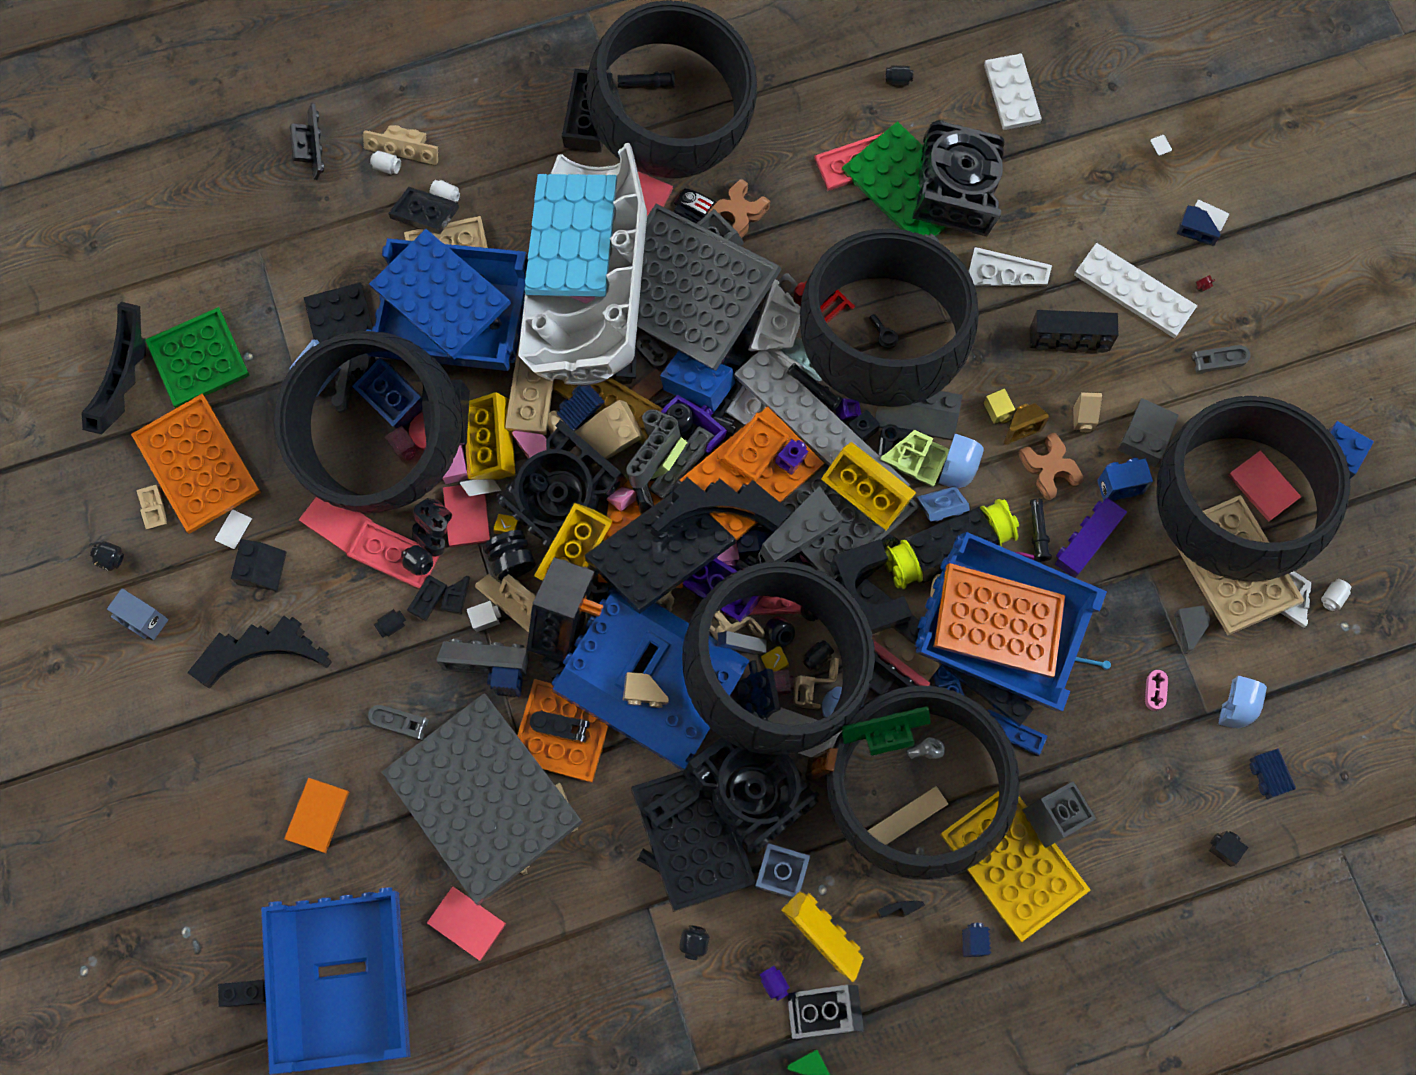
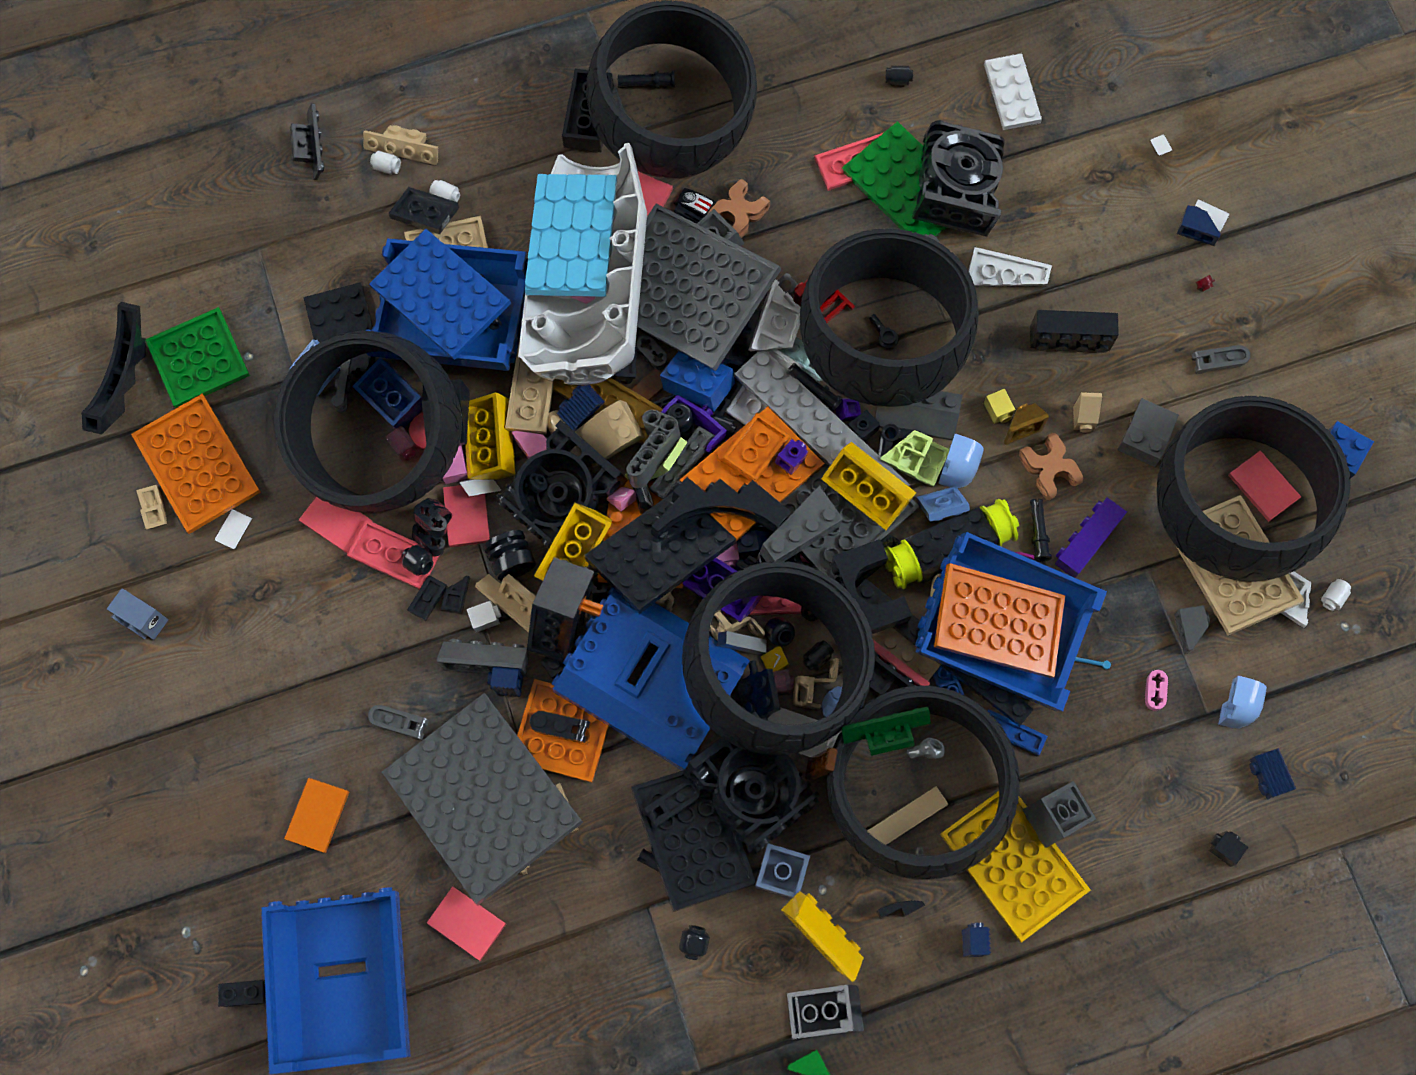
black head [90,541,124,571] -> none
black arch [187,616,332,689] -> none
black slope [231,539,287,591] -> none
black brick [374,609,406,638] -> none
yellow slope [493,514,518,535] -> none
tan slope [623,672,669,708] -> none
dark purple brick [760,966,790,1001] -> none
white plate [1074,243,1197,338] -> none
blue brick [1097,458,1153,501] -> none

